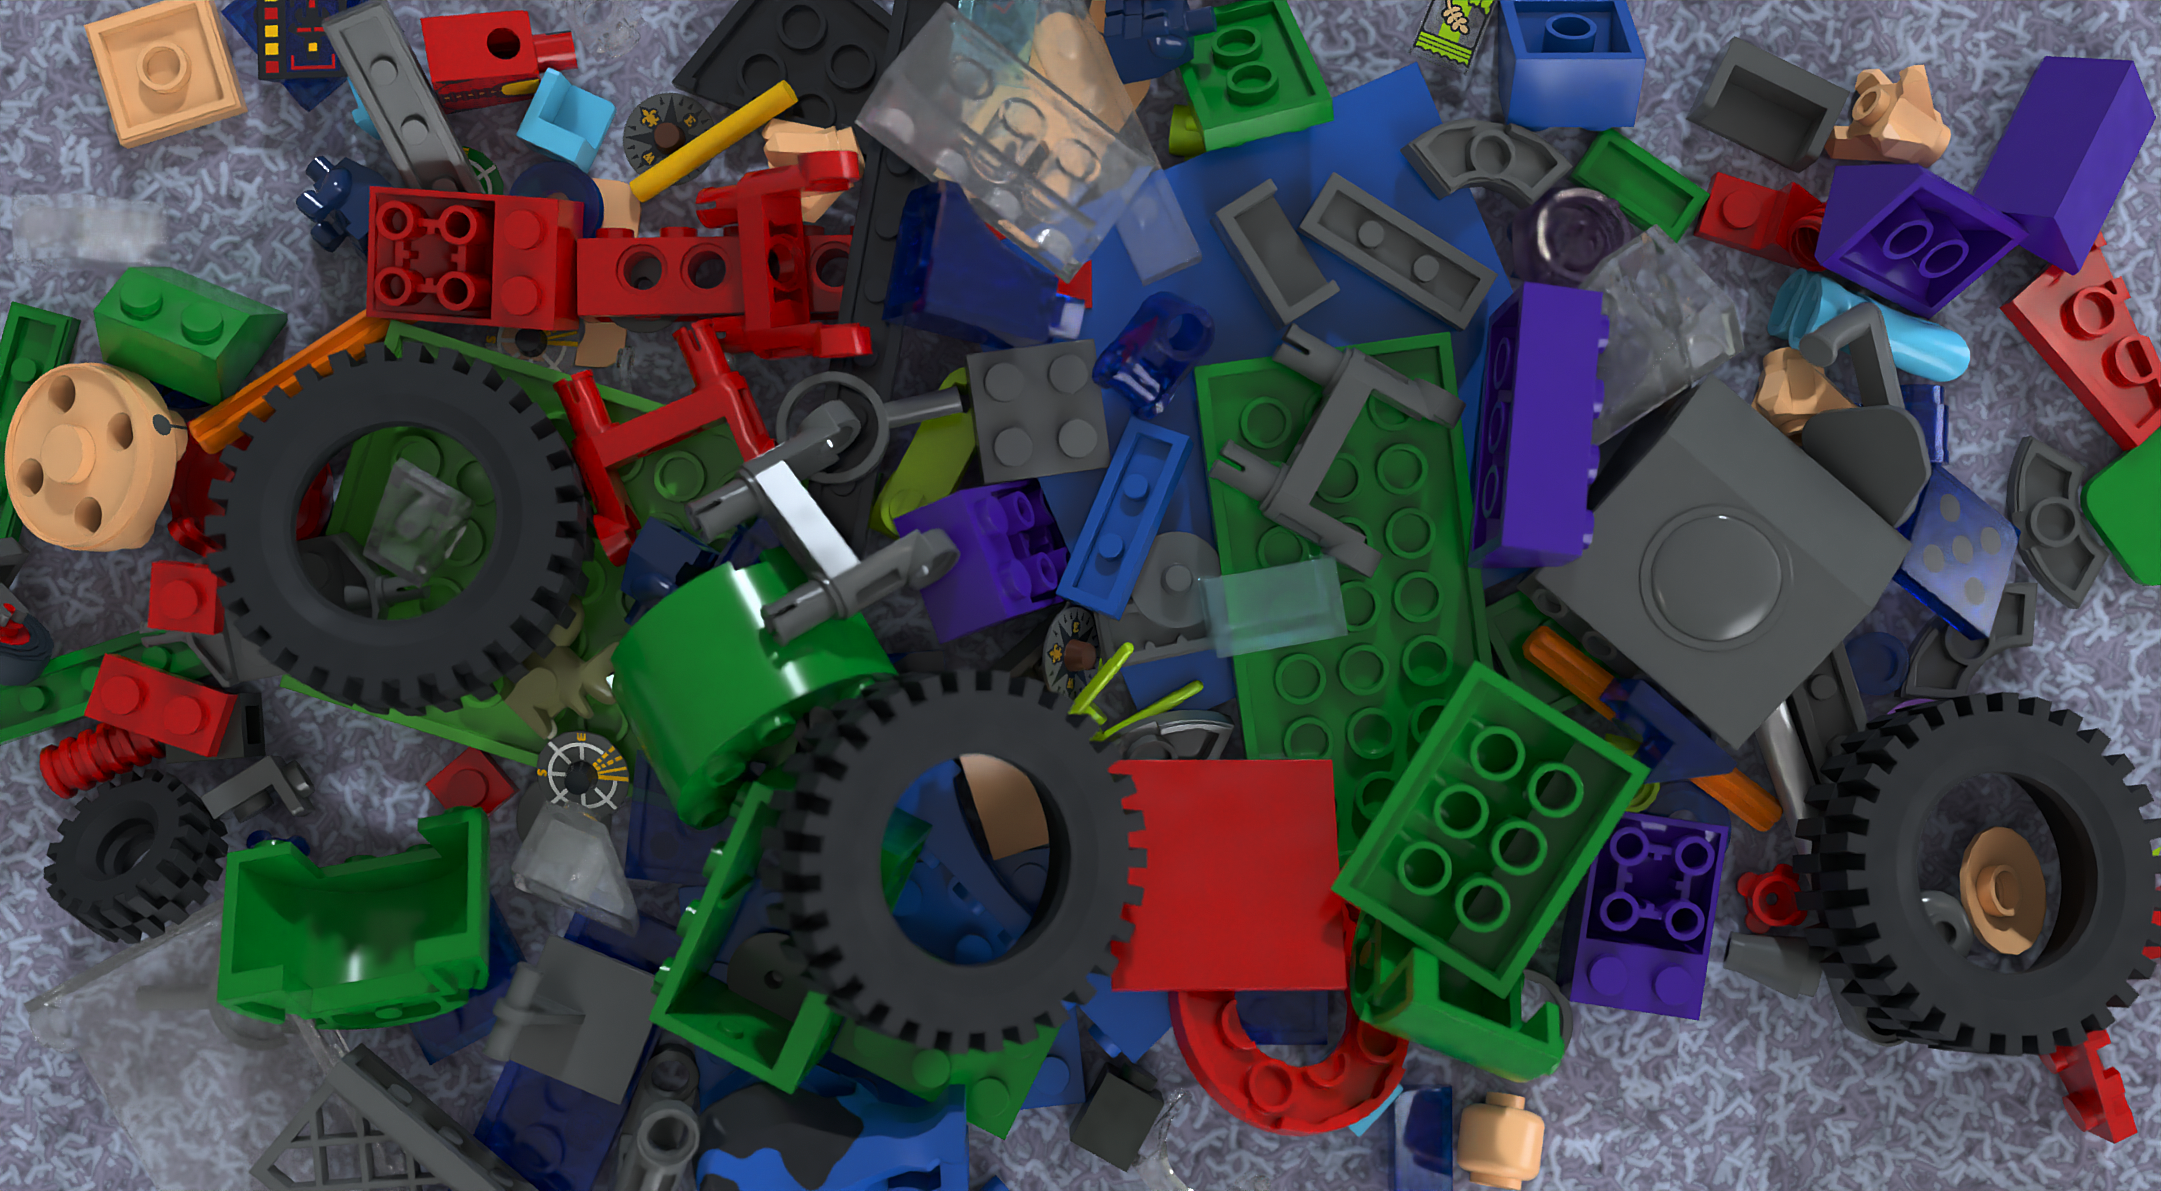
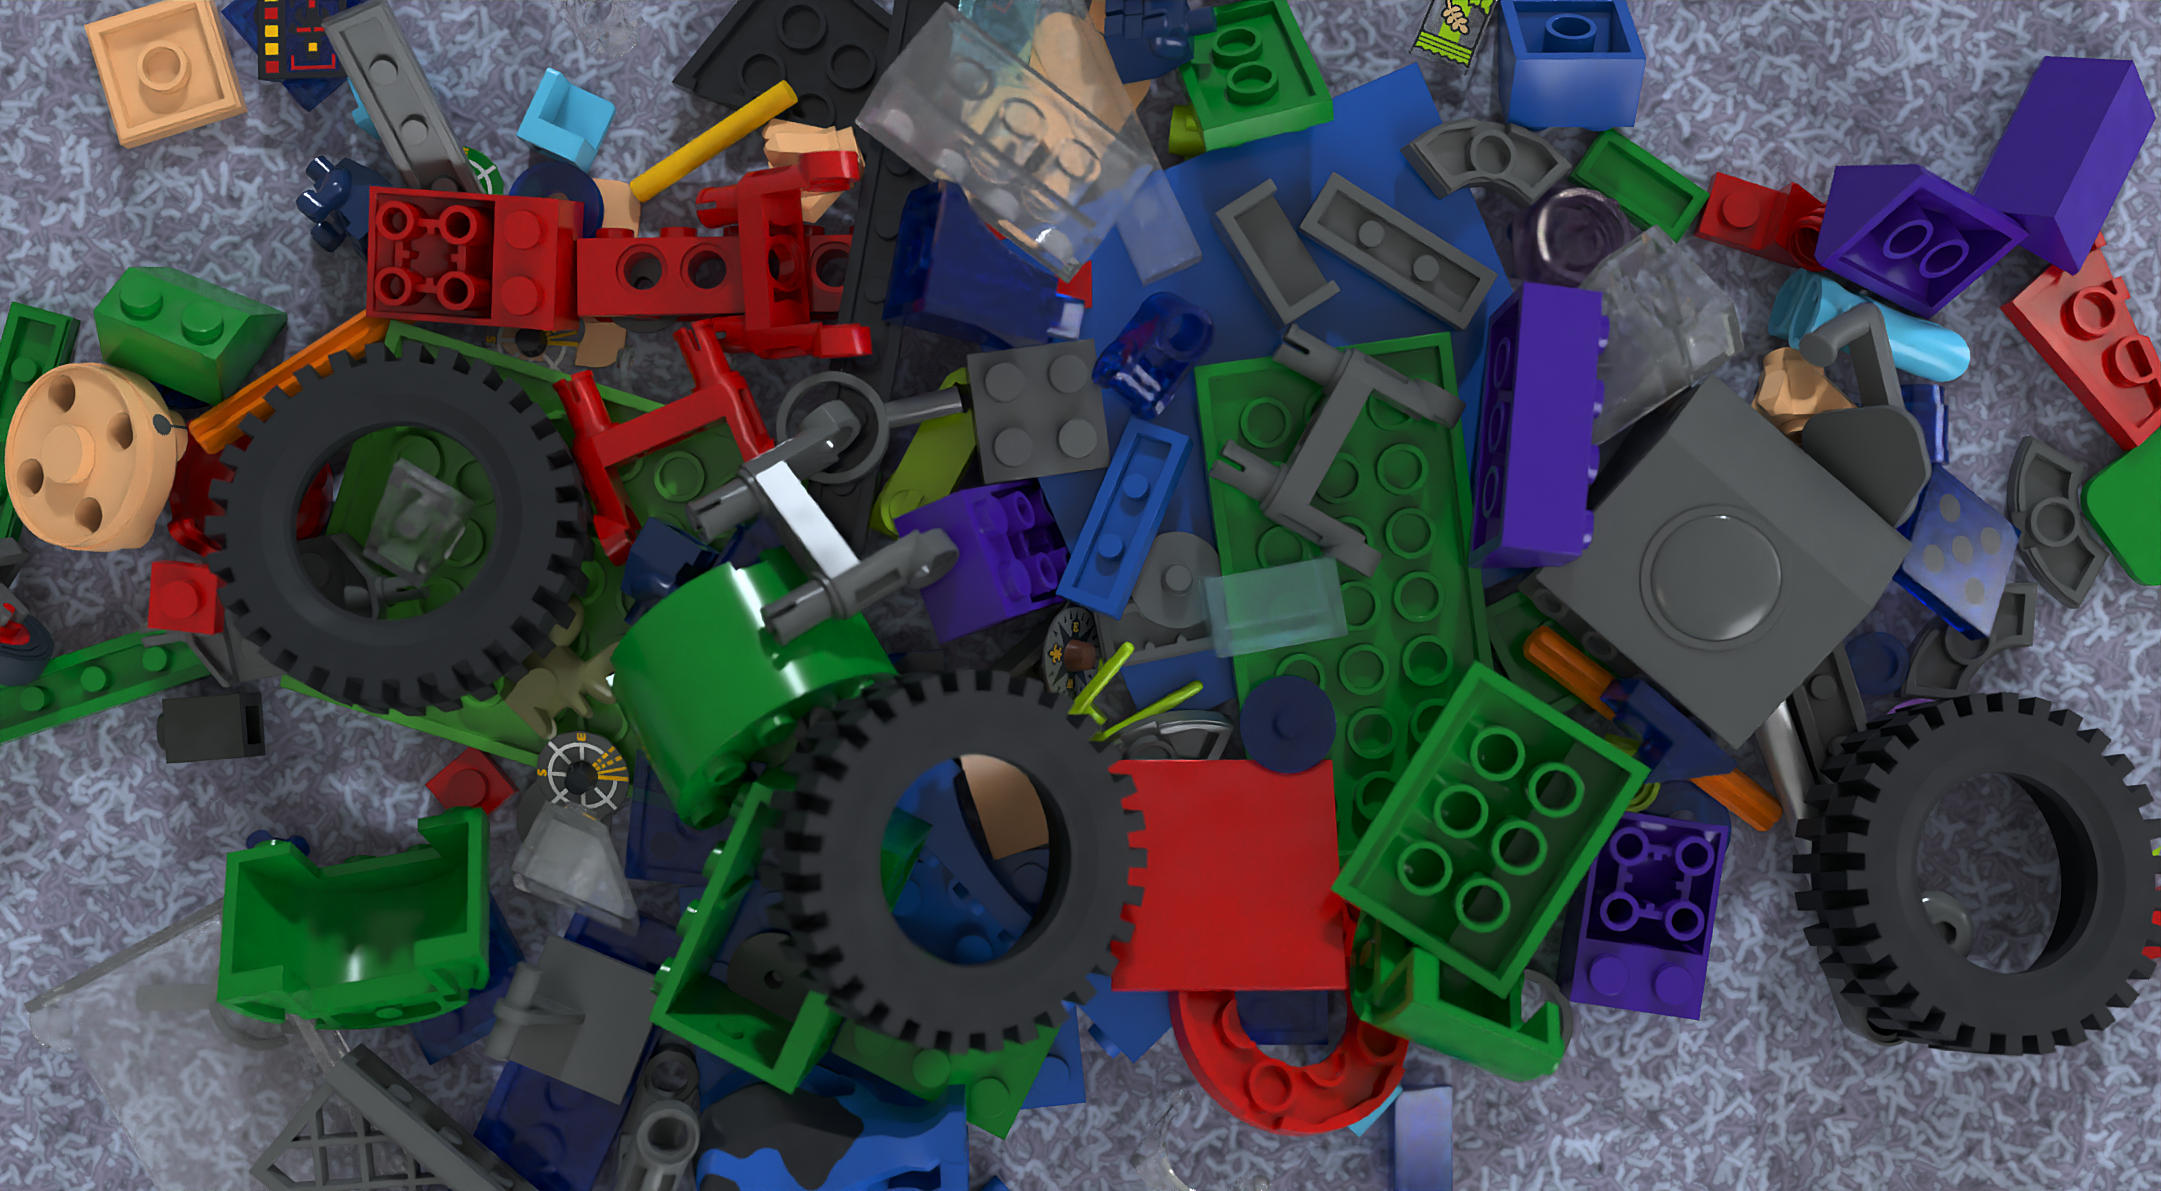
clear slope [12,193,172,273] -> none
red piece [39,722,166,800] -> none
black tyre [44,769,229,944] -> none
red plate [84,654,238,757] -> none
dark grey bracket [200,755,315,823] -> none
red torso [420,10,578,115] -> none
piece [623,93,714,186] -> none
pearl dark grey brick [1069,1061,1165,1173] -> none
light nougat head [1456,1092,1544,1191] -> none
dark grey panel [1686,36,1850,174] -> none
dark grey cone [1723,931,1825,1000] -> none
red plate [1736,863,1807,934] -> none
light nougat rock [1824,65,1951,168] -> none
light nougat dish [1959,826,2047,955] -> none
red wing [2038,1029,2137,1144] -> none
none -> clear blue piece [1239,676,1336,773]

